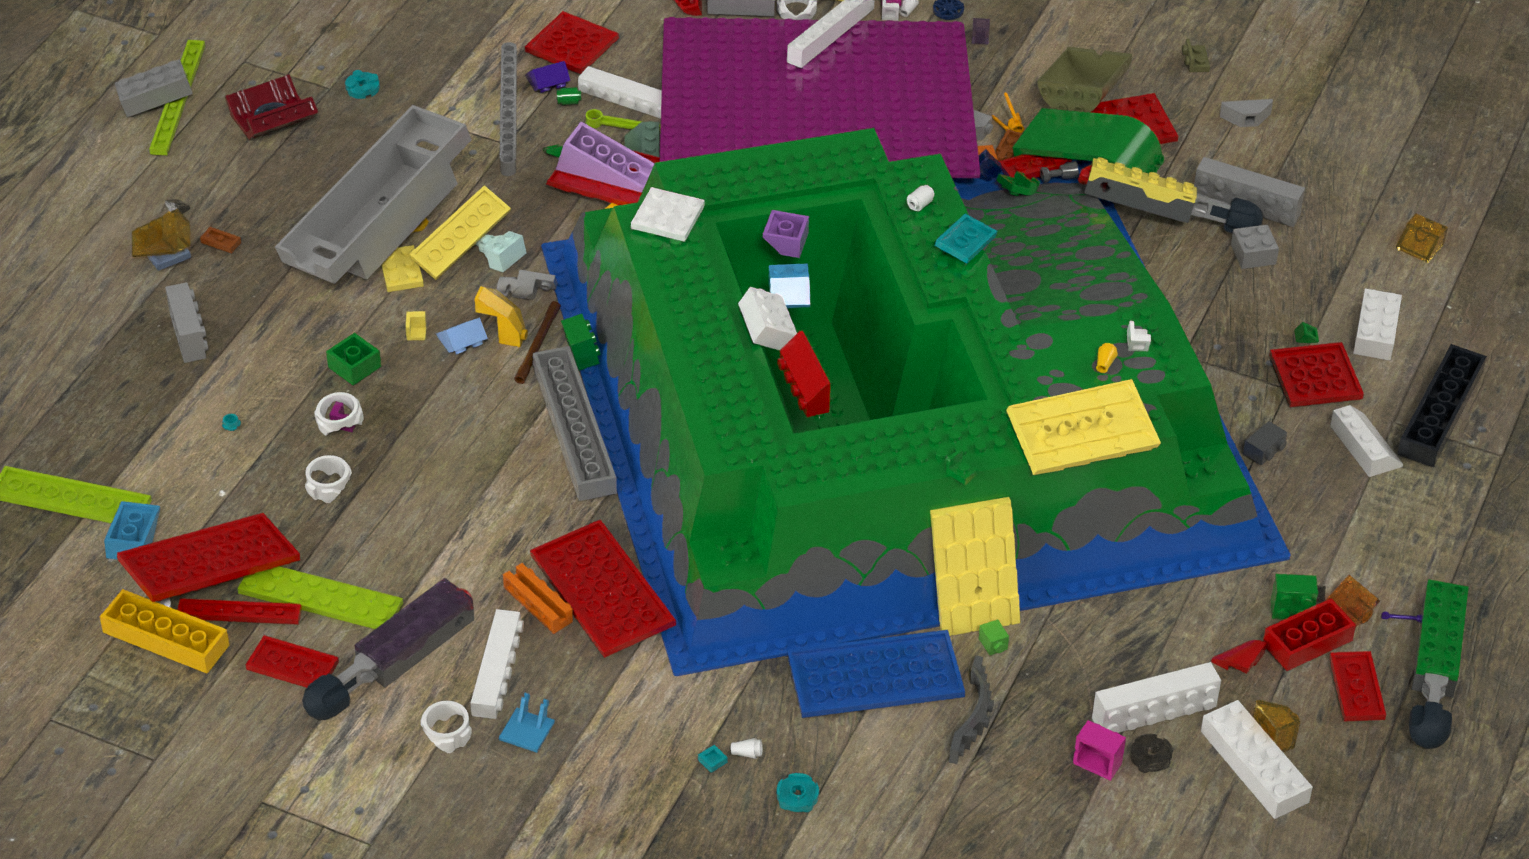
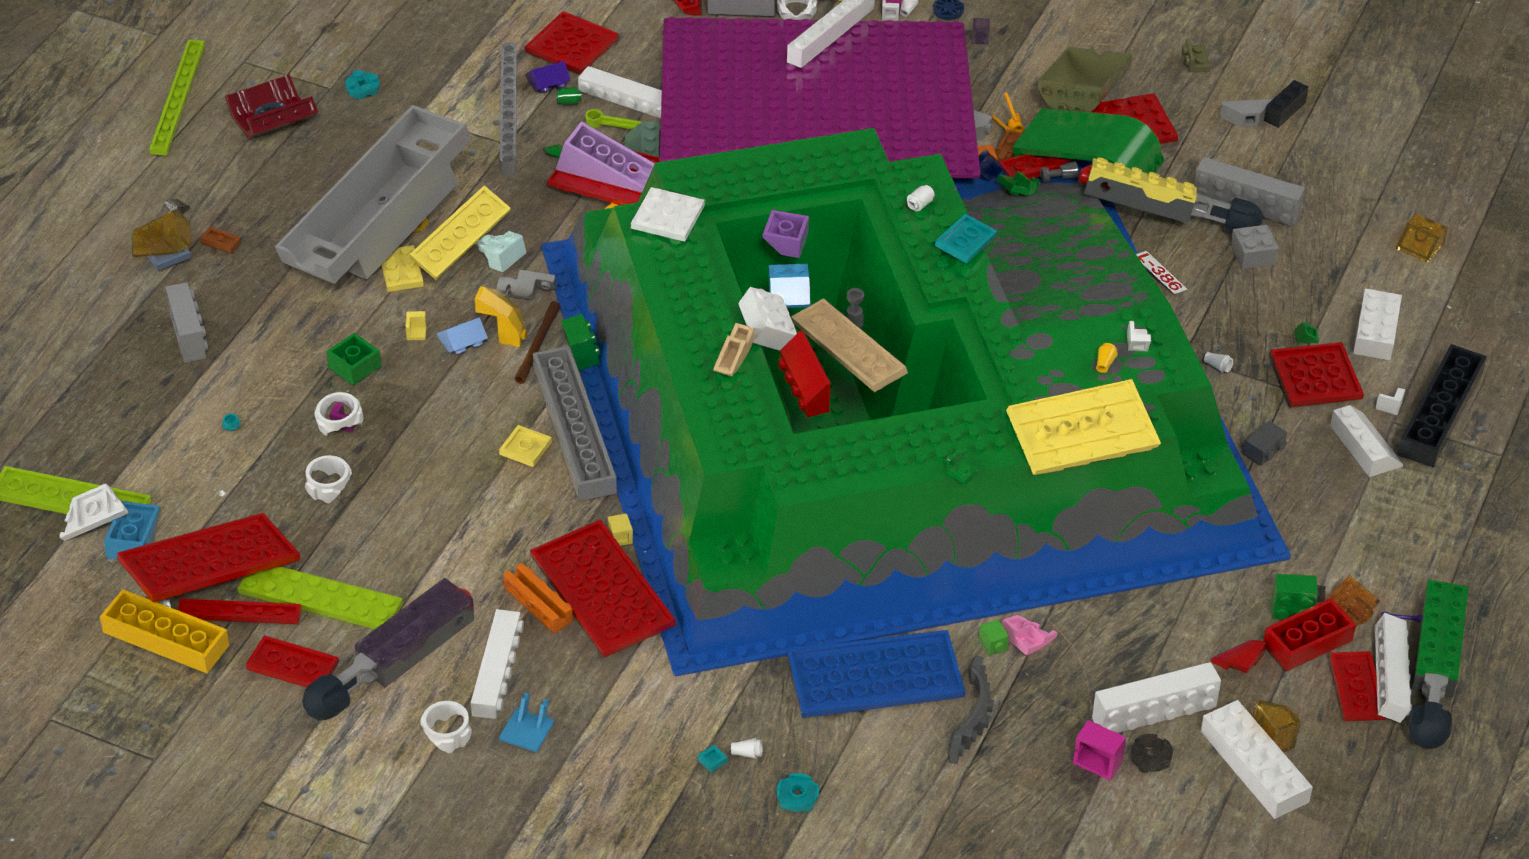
light grey brick [115,59,193,117] -> none
light yellow piece [930,497,1020,636] -> none
none -> white wing [60,484,128,541]
none -> light yellow plate [499,425,552,467]
none -> light yellow panel [608,514,633,546]
none -> tan slope [713,323,756,376]
none -> tan plate [791,299,908,392]
none -> dark grey piece [846,288,864,328]
none -> bright pink slope [1002,615,1058,655]
none -> white sticker [1136,251,1188,294]
none -> white cone [1204,352,1233,373]
none -> black brick [1264,80,1309,128]
none -> white brick [1375,613,1412,723]
none -> white panel [1376,388,1405,415]

